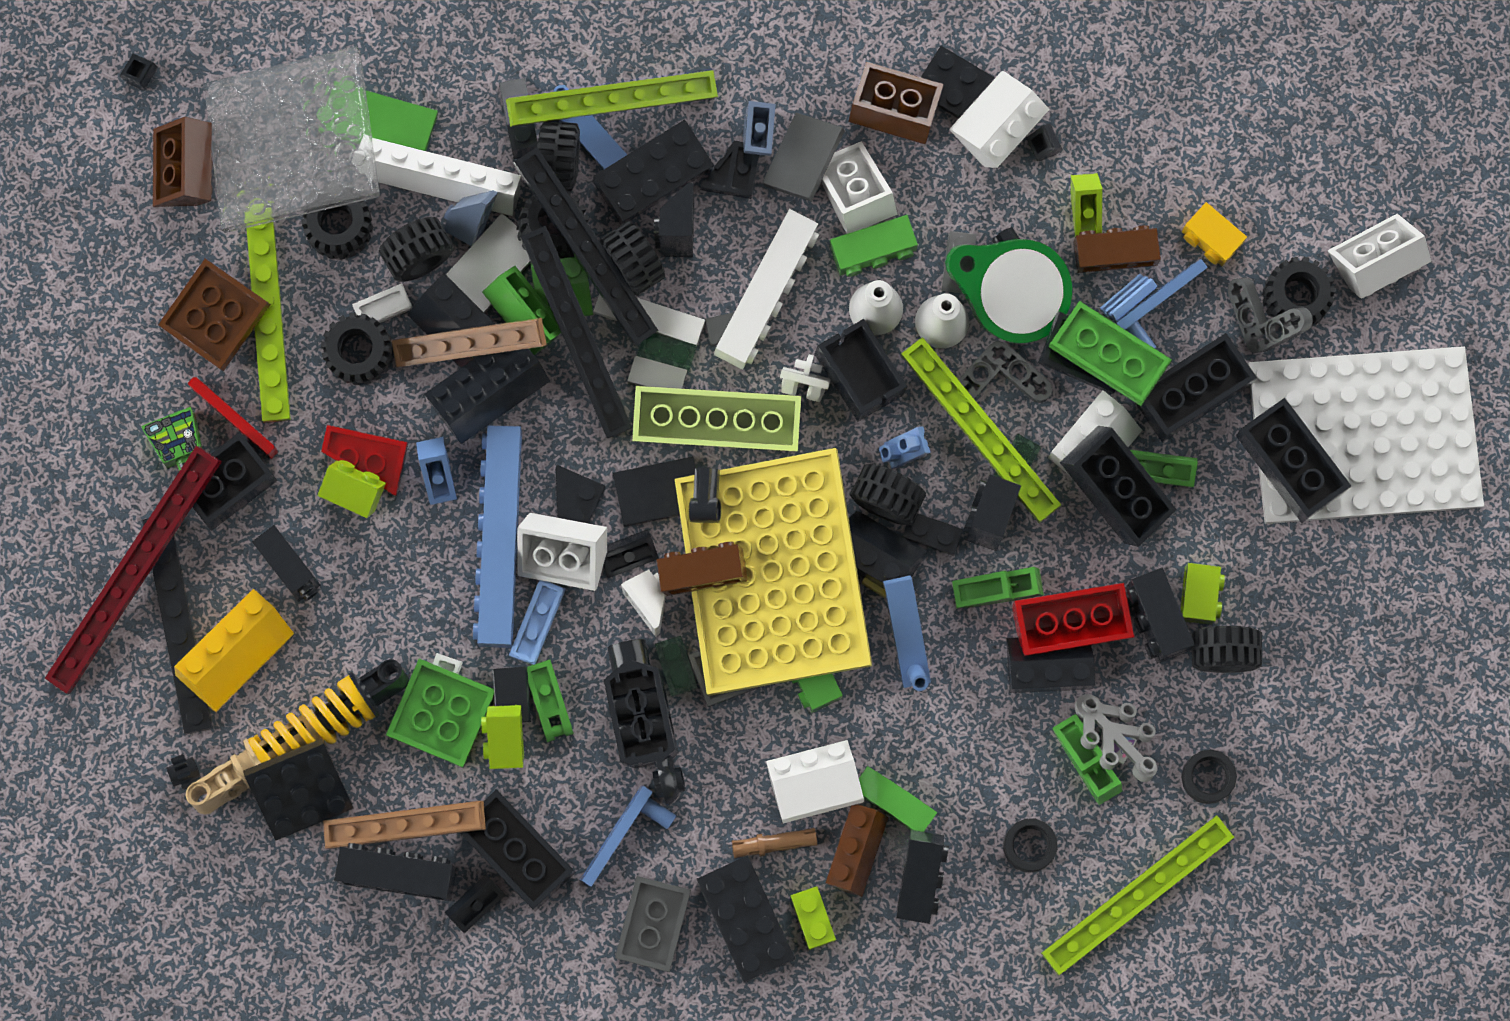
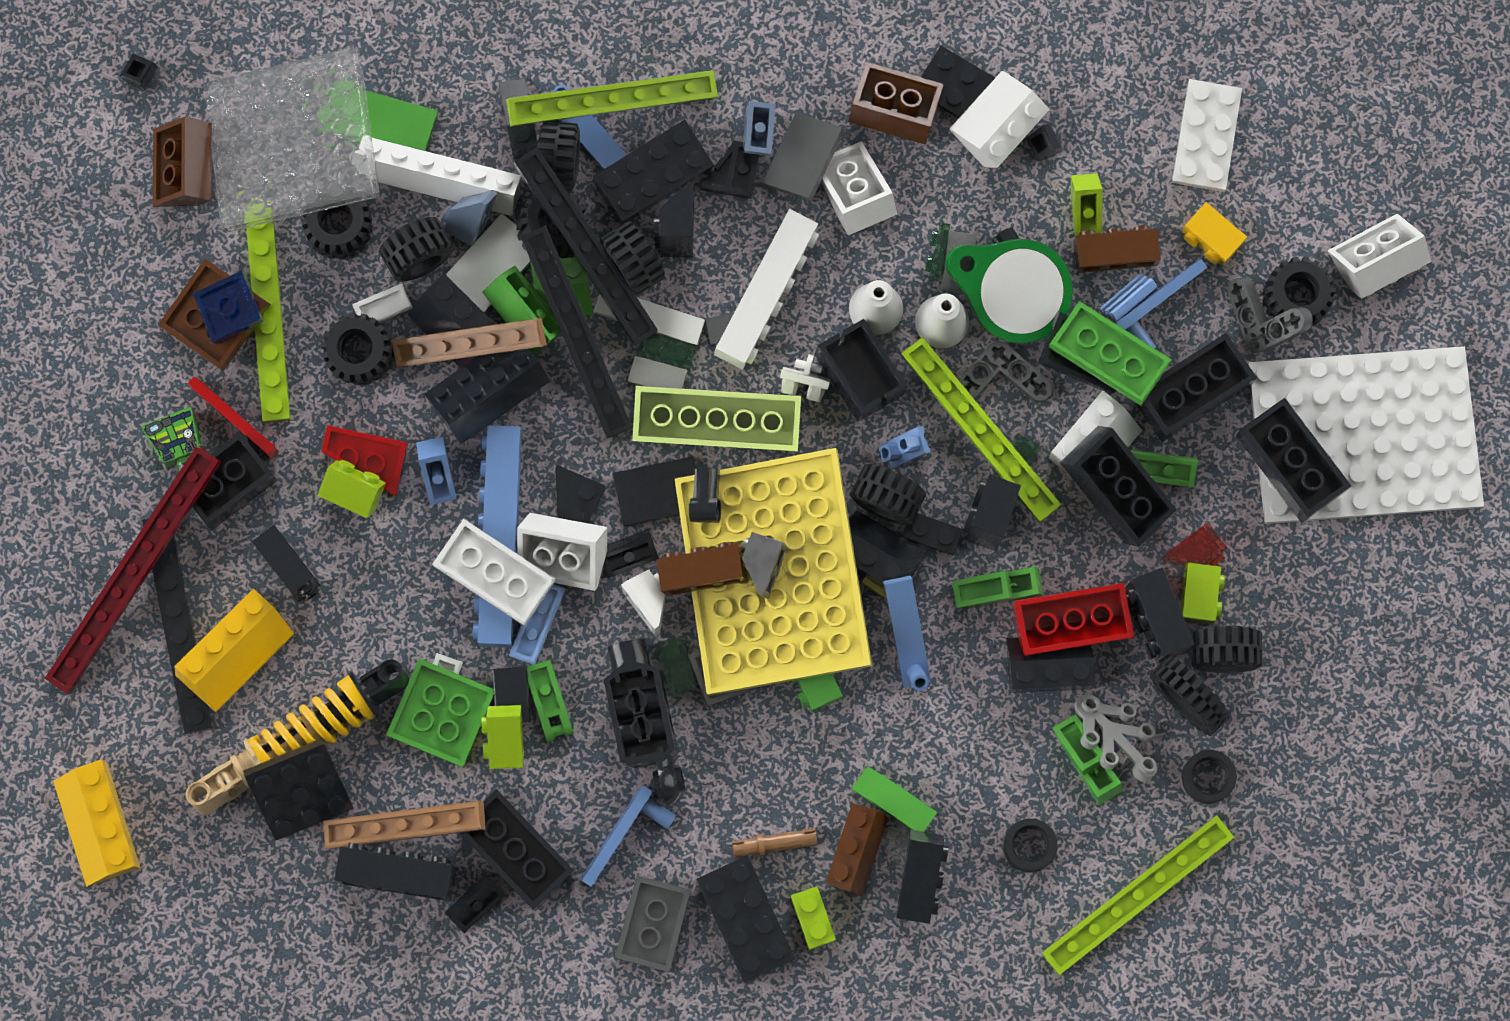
black gear [166,754,200,790] -> none
white slope [766,740,864,823] -> none
bright green brick [829,215,918,277] -> none
none -> yellow slope [53,760,140,887]
none -> clear blue plate [193,270,264,344]
none -> white tile [432,519,556,626]
none -> flat silver slope [741,532,788,599]
none -> clear green plate [925,222,951,282]
none -> black tyre [1150,656,1230,736]
none -> clear red slope [1161,522,1228,566]
none -> white plate [1172,79,1242,192]

